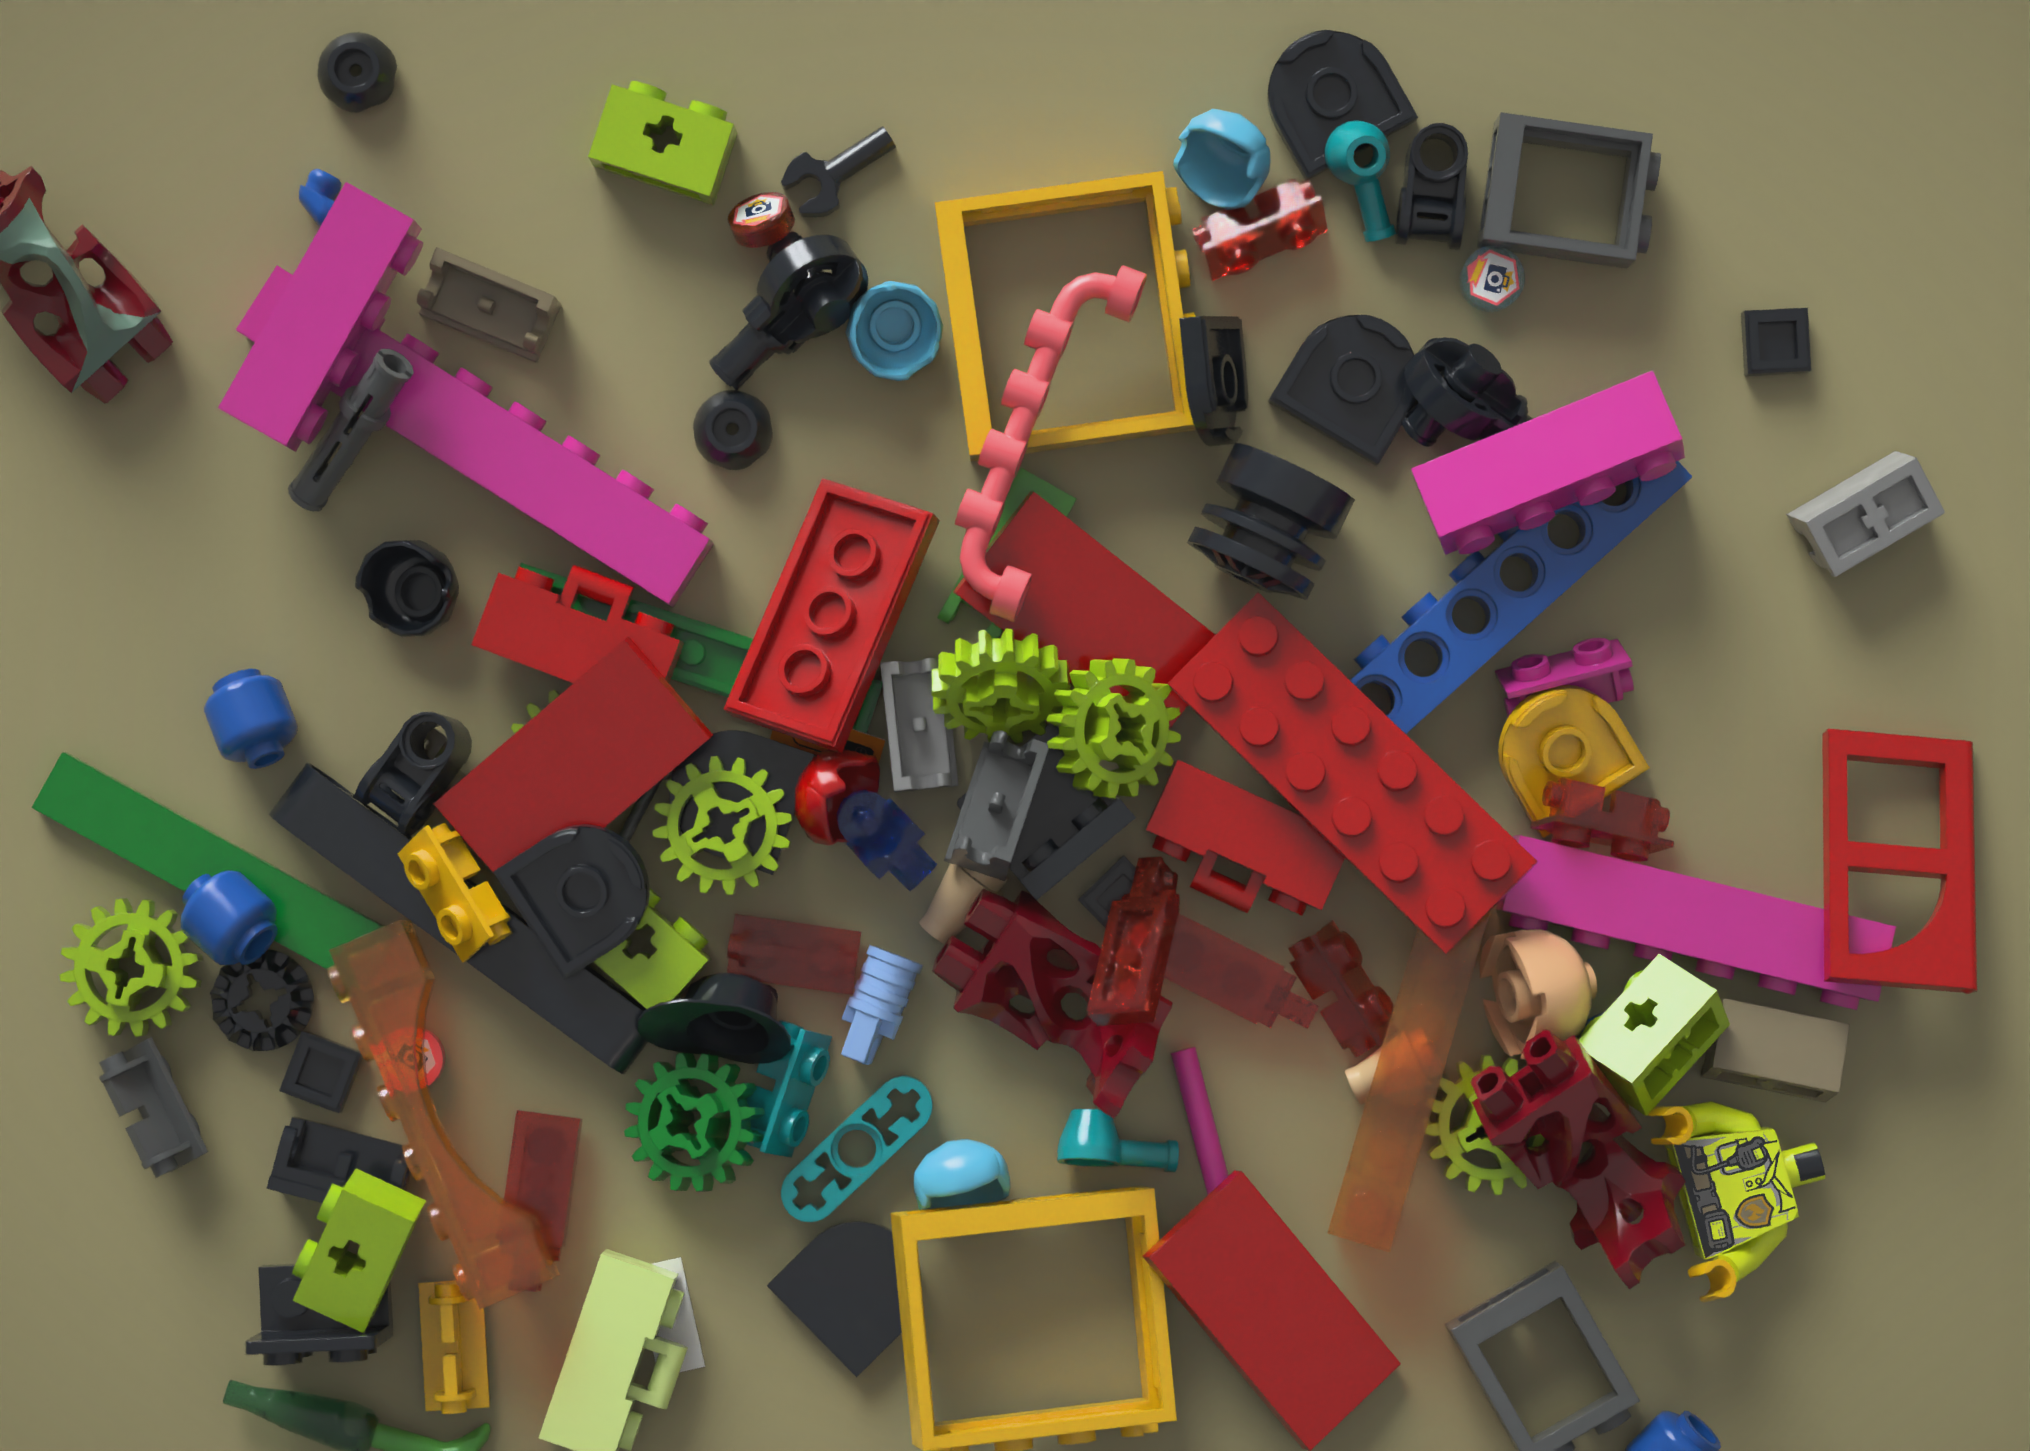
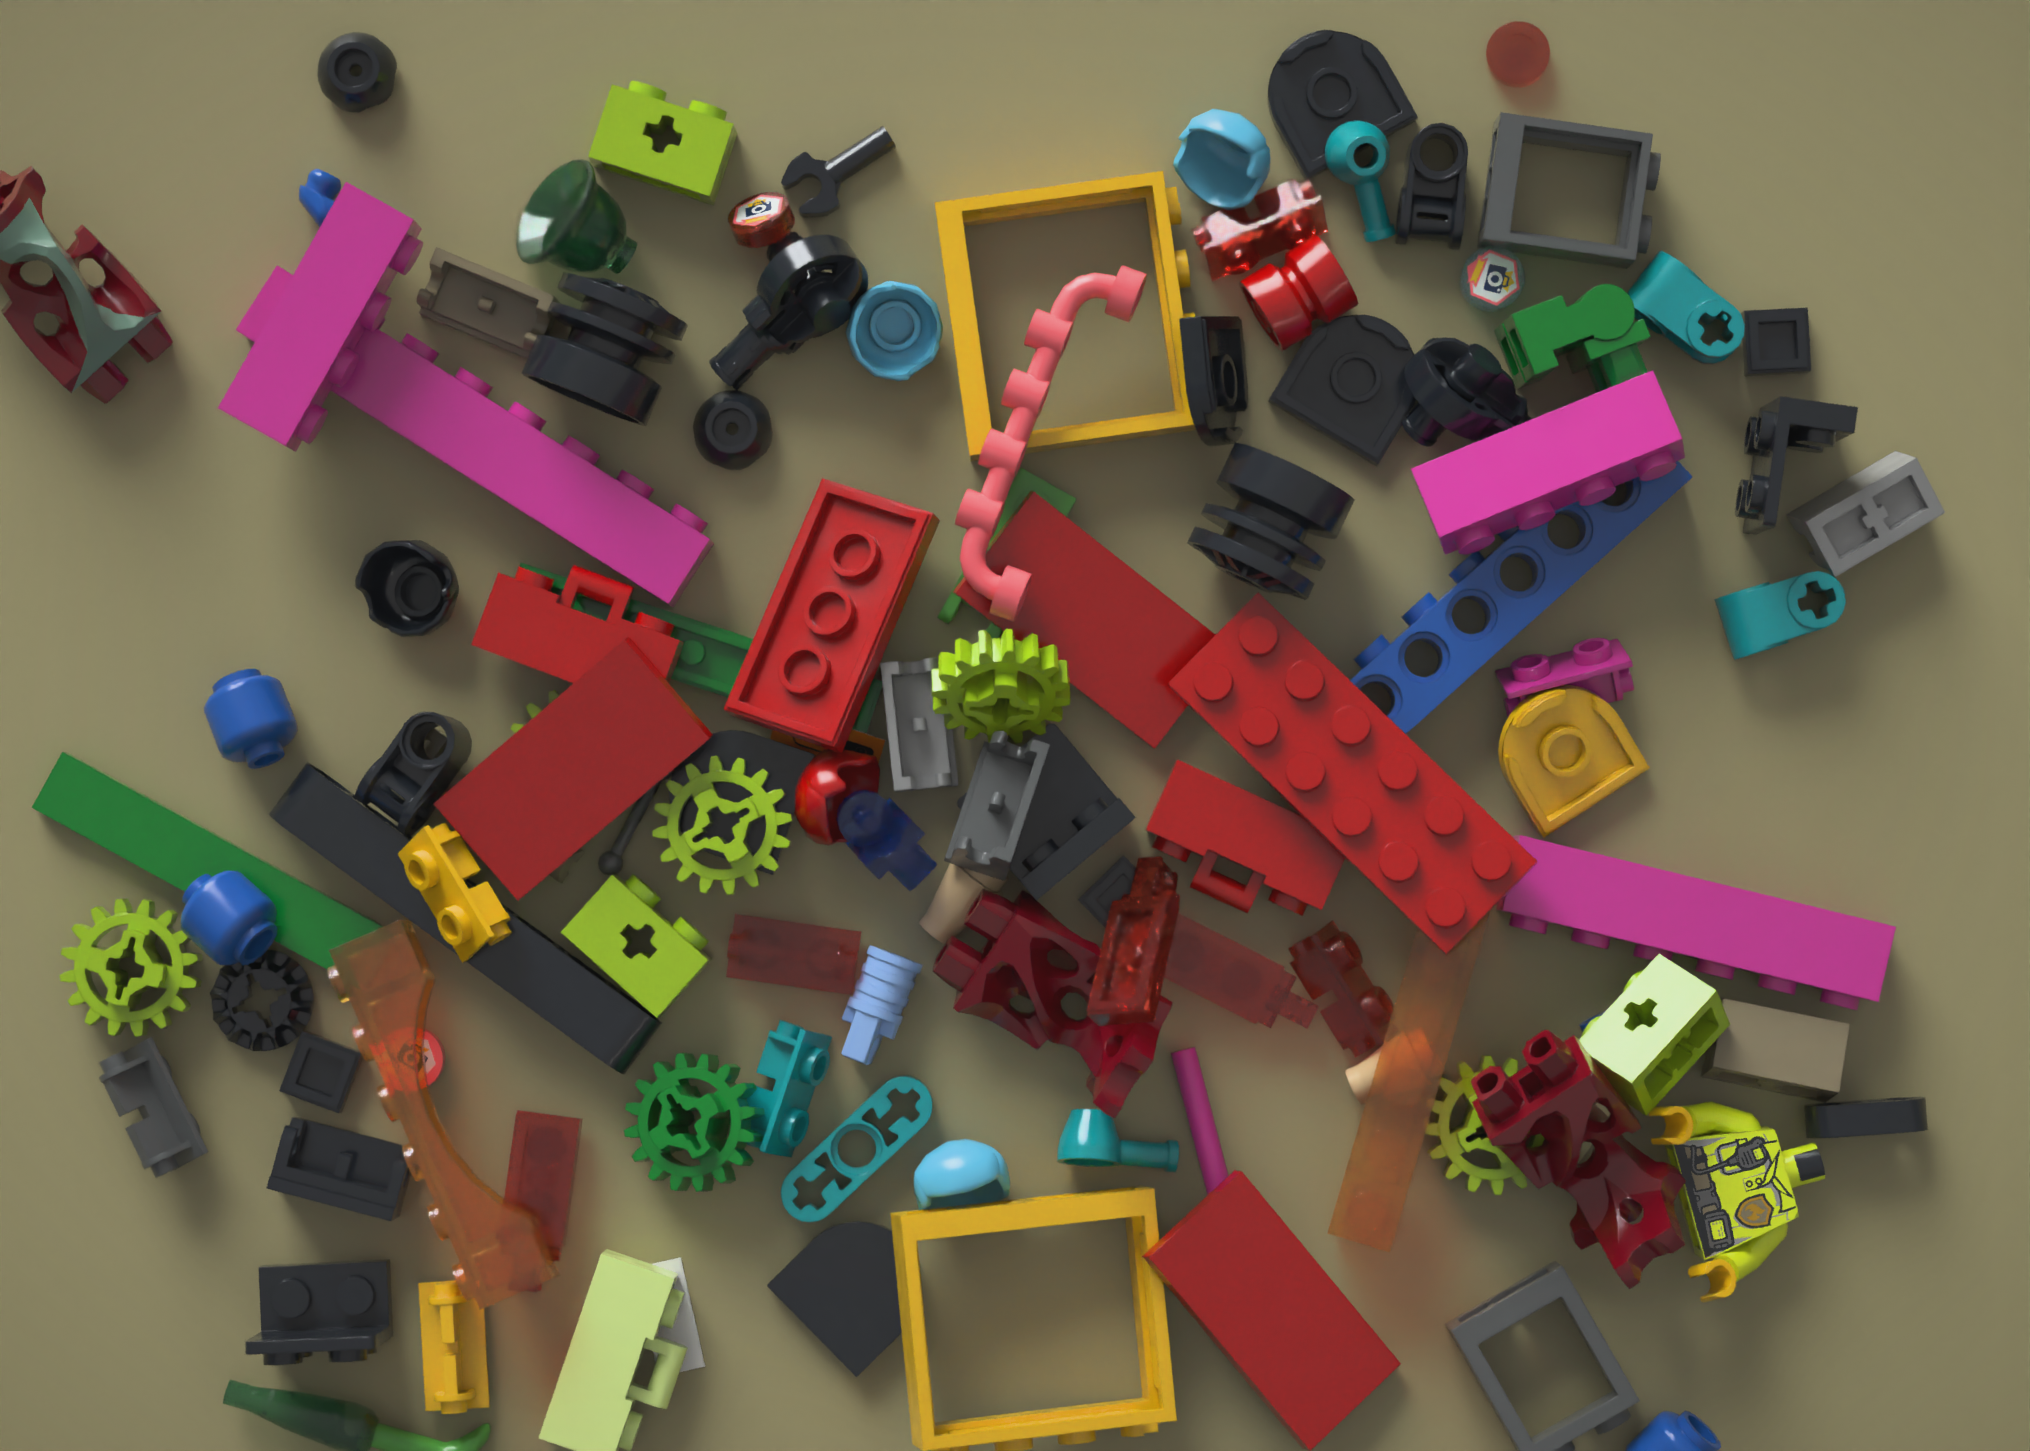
dark grey pin [288,349,414,511] -> none
lime brick [292,1168,426,1333] -> none
black tile [493,824,650,980] -> none
black piece [638,973,791,1064] -> none
lime gear [1047,658,1181,799] -> none
light nougat cylinder [1480,929,1597,1059] -> none
clear red hinge [1530,777,1674,862] -> none
red window [1822,729,1977,994] -> none
none -> clear green hat [516,159,637,274]
none -> black wheel [522,272,688,426]
none -> red wheel [1239,234,1359,352]
none -> clear red tile [1486,21,1550,87]
none -> green hips [1494,284,1651,393]
none -> teal piece [1627,251,1745,364]
none -> teal piece [1714,571,1846,660]
none -> black bracket [1735,396,1858,535]
none -> black beam [1804,1097,1928,1138]

